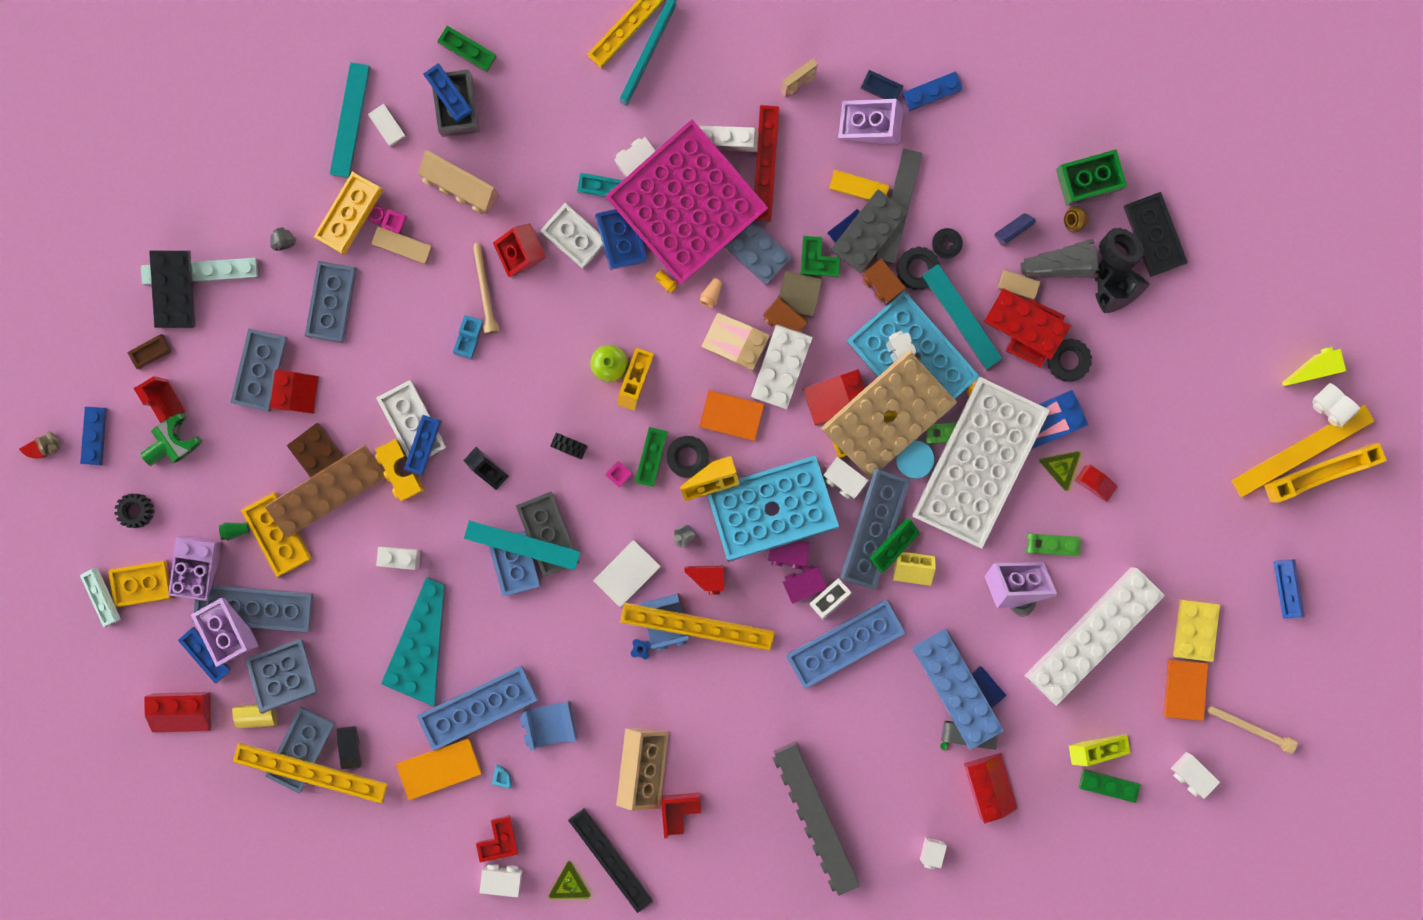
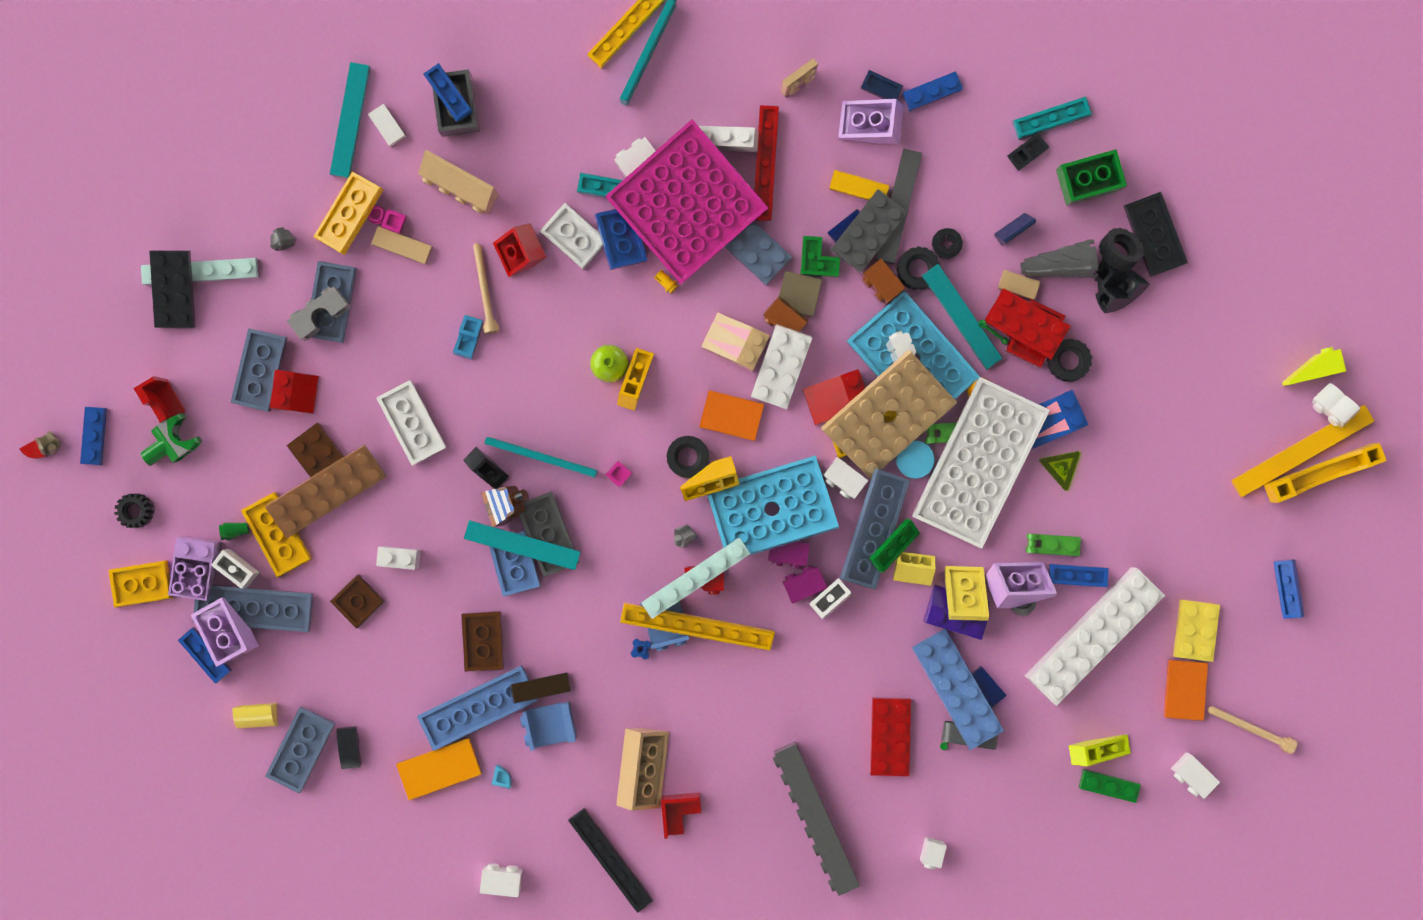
light aqua tile [80,567,121,627] -> none
reddish brown tile [127,334,172,370] -> none
red slope [144,692,211,732] -> none
yellow tile [233,743,388,804] -> none
sand blue plate [245,639,318,714] -> none
yellow arch [375,439,425,501] -> none
teal wing [381,577,445,706] -> none
blue tile [404,415,442,476] -> none
green plate [437,26,497,73] -> none
red plate [476,815,518,863] -> none
clear neon green piece [548,861,591,899] -> none
black tyre [550,432,588,460] -> none
white tile [593,540,661,607] -> none
green plate [635,427,668,487] -> none
light nougat cone [699,278,723,308] -> none
medium blue plate [786,599,905,689] -> none
red slope [964,753,1017,824] -> none
pearl gold cone [1064,206,1089,233] -> none
red slope [1075,465,1118,502] -> none
none -> white brick [211,549,260,589]
none -> light grey arch [287,286,351,341]
none -> reddish brown tile [330,574,385,629]
none -> reddish brown plate [461,611,504,672]
none -> torso [481,486,529,527]
none -> teal tile [484,437,598,478]
none -> dark brown tile [510,672,571,704]
none -> light aqua plate [641,537,750,619]
none -> red plate [870,697,911,776]
none -> dark purple slope [923,585,989,640]
none -> light yellow plate [944,566,989,621]
none -> green hinge [979,320,1009,345]
none -> black slope [1007,133,1050,171]
none -> teal tile [1013,96,1092,139]
none -> blue plate [1049,564,1109,587]

